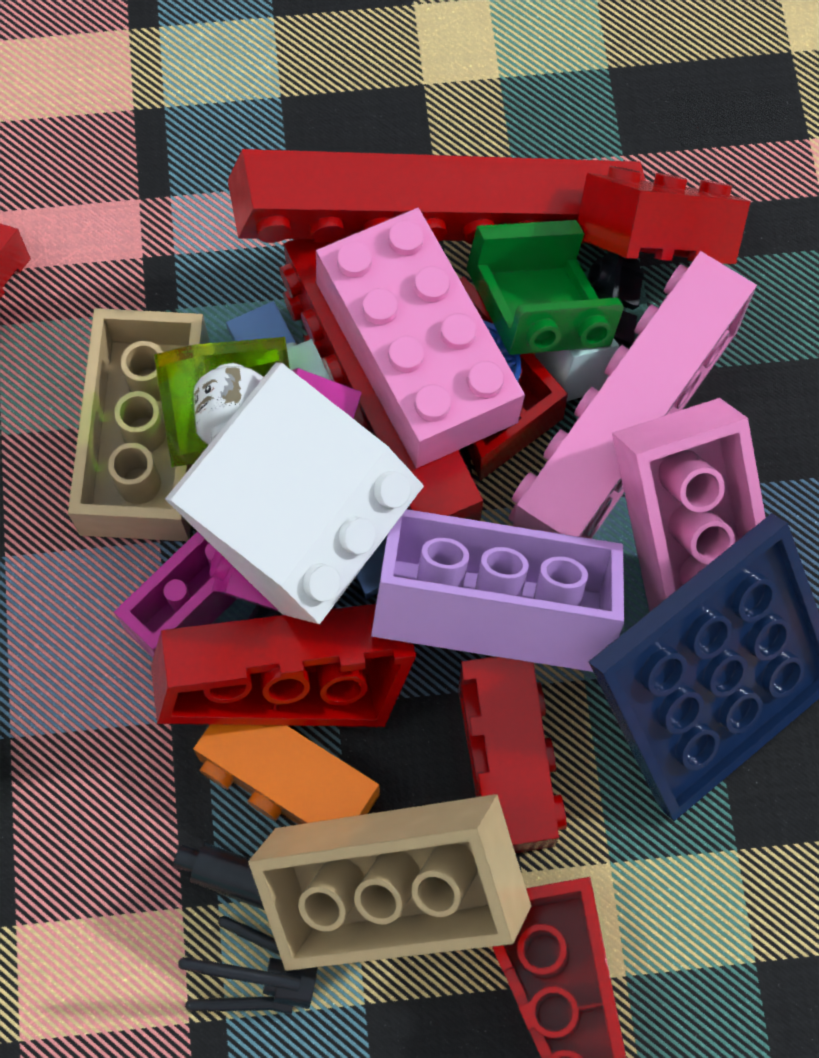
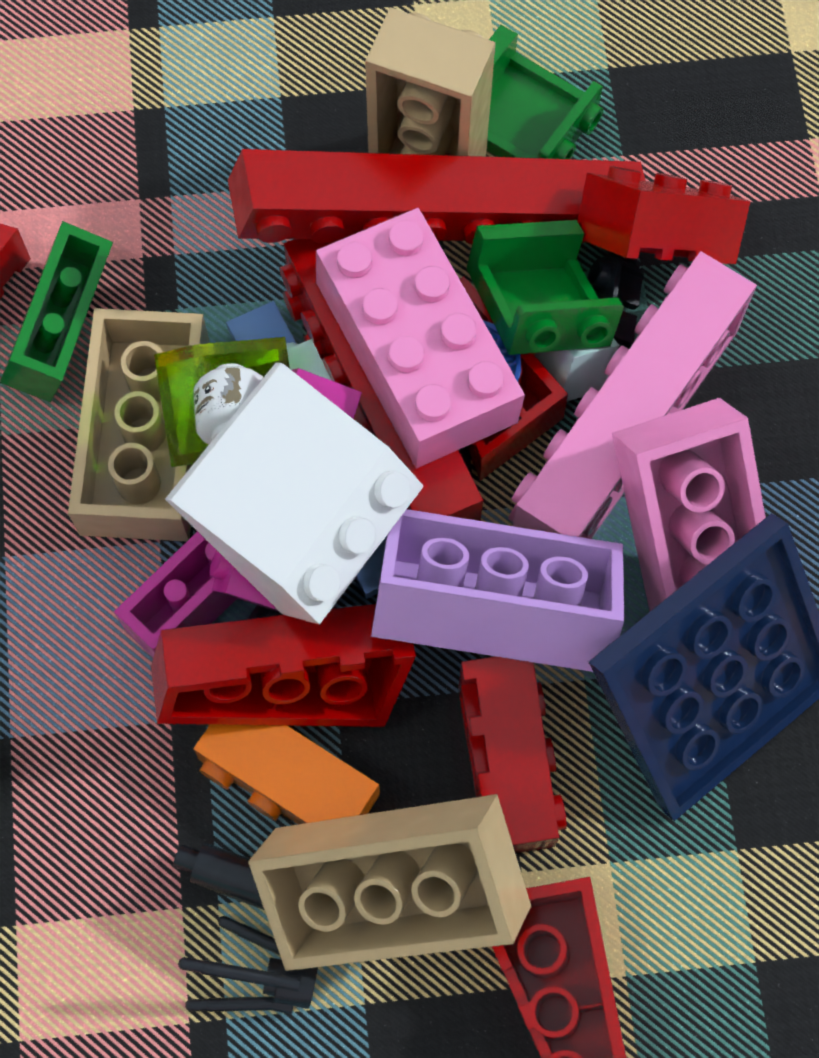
none -> green brick [0,221,113,403]
none -> tan brick [365,7,496,157]
none -> green panel [487,24,604,159]

